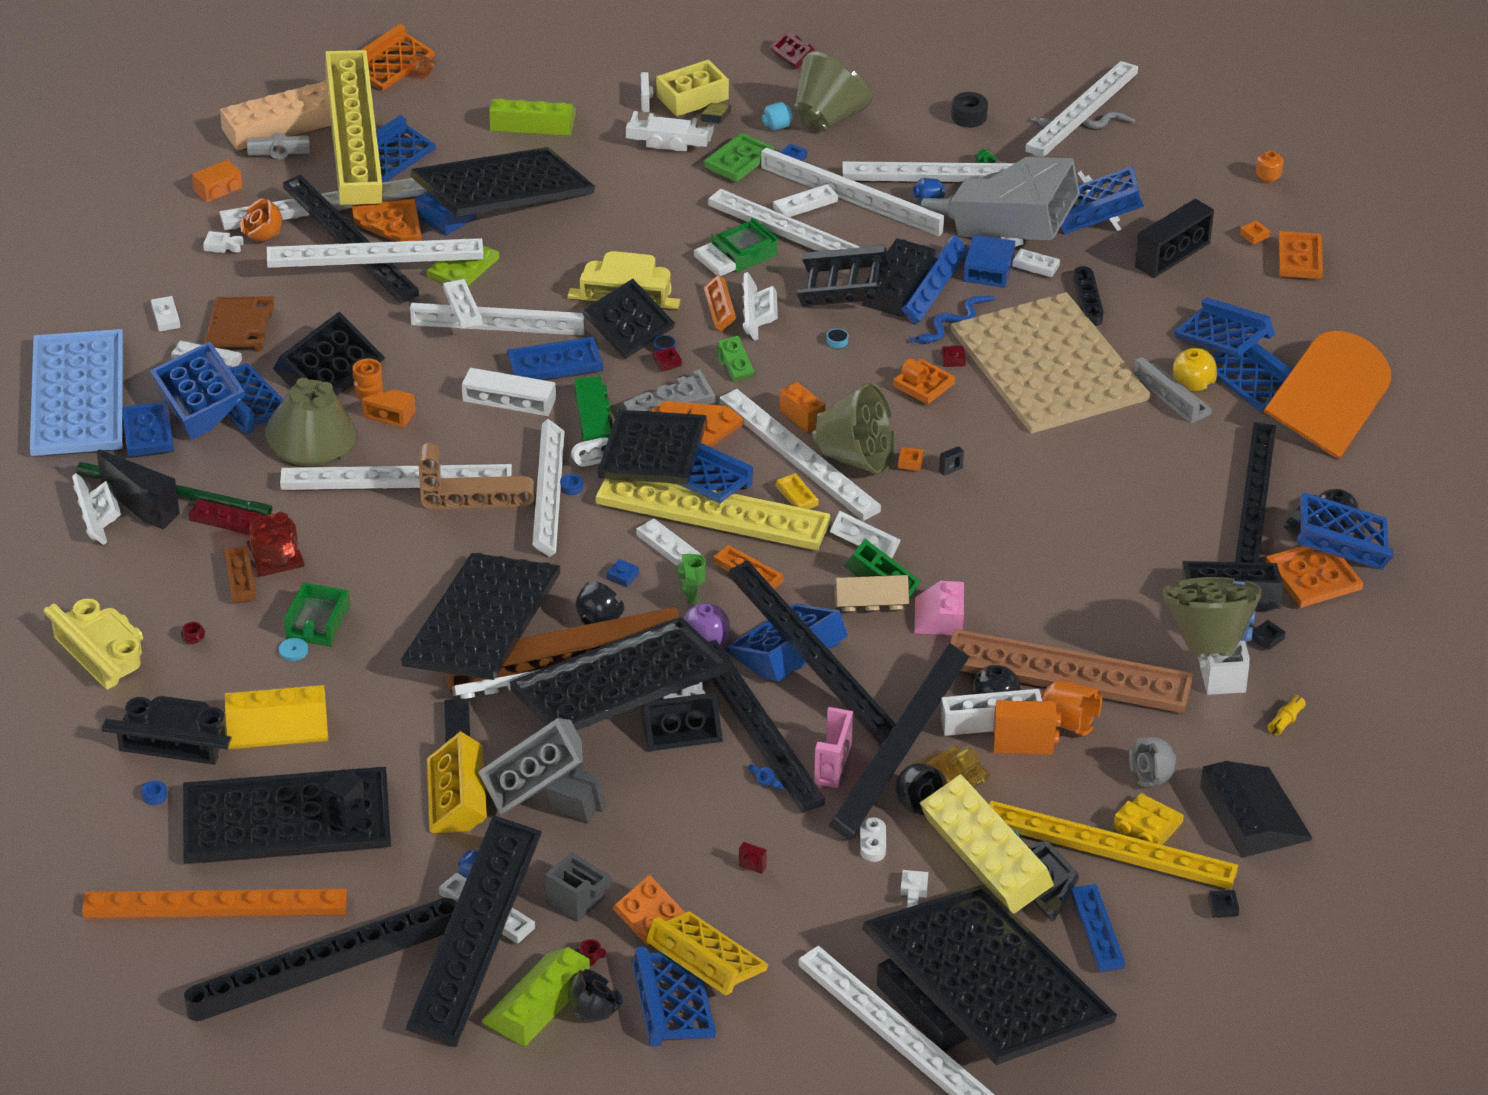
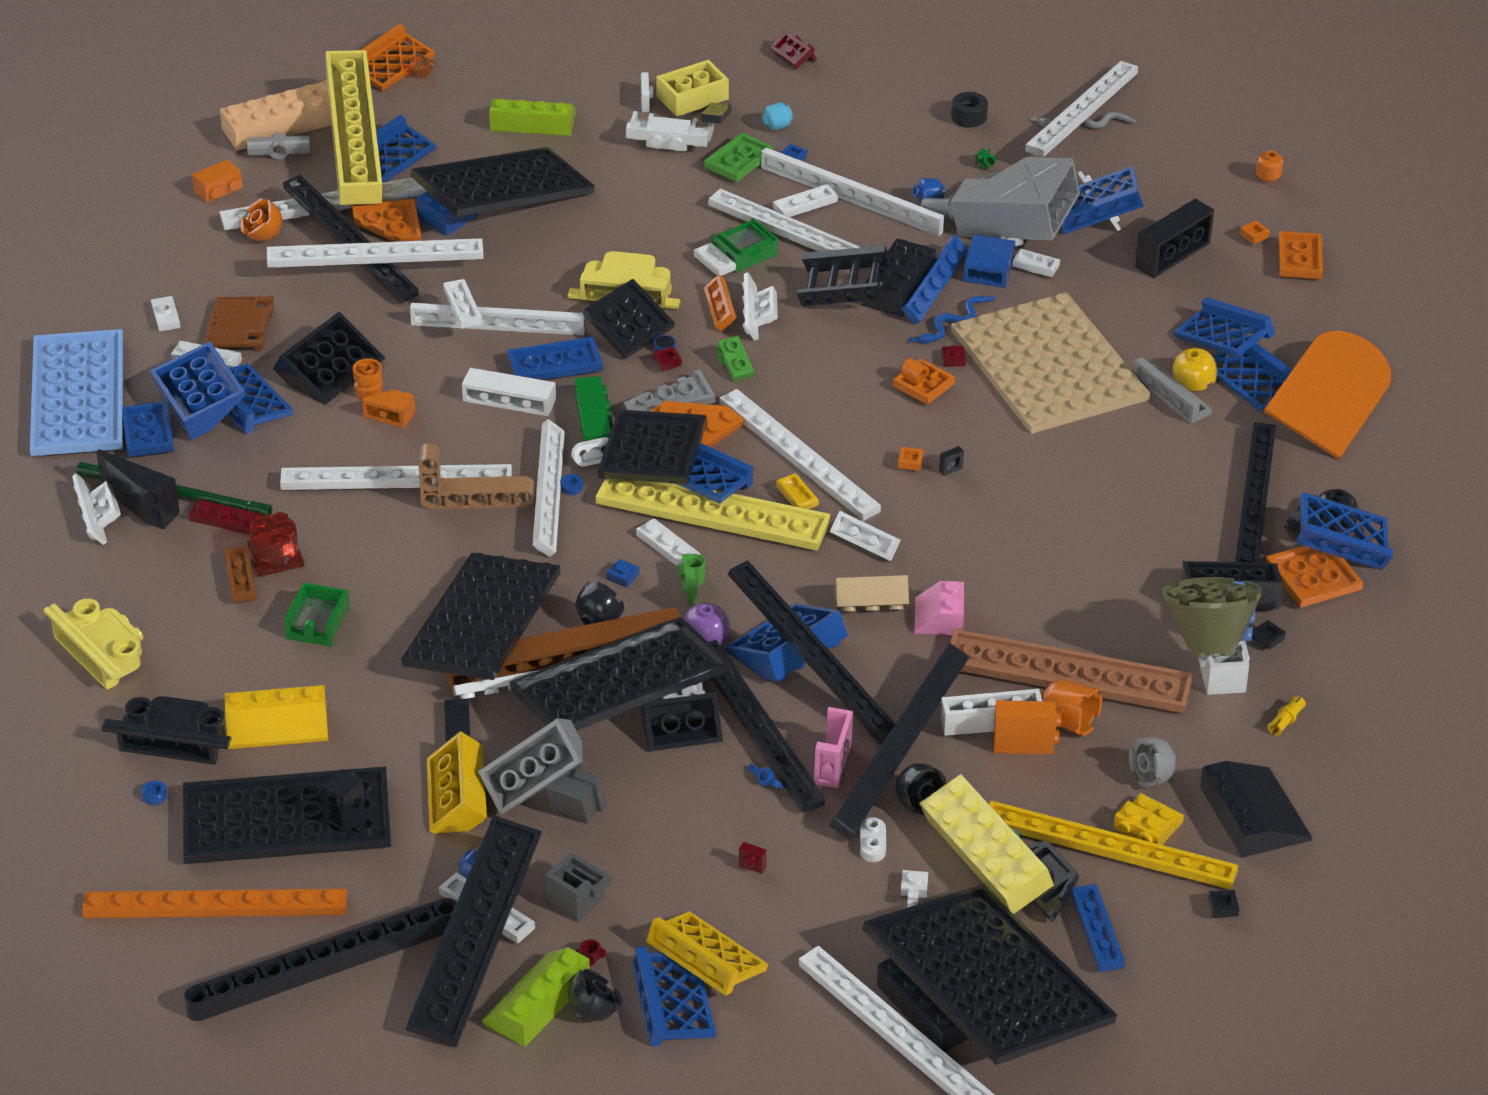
dark red plate [181,622,205,644] -> none
white plate [203,231,244,253] -> none
olive cone [265,378,356,467] -> none
medium azure wheel [279,638,308,661] -> none
lime plate [427,238,499,286] -> none
orange plate [612,874,685,947] -> none
orange plate [713,545,784,589] -> none
orange brick [779,382,826,434] -> none
olive cone [793,52,872,131] -> none
olive cone [812,383,895,474] -> none
tile [827,329,849,348] -> none
white plate [842,162,1015,183] -> none
green slope [844,539,921,598] -> none
clear yellow plate [925,745,990,788] -> none
black cylinder [971,665,1021,695] -> none
black beam [1073,266,1104,326] -> none

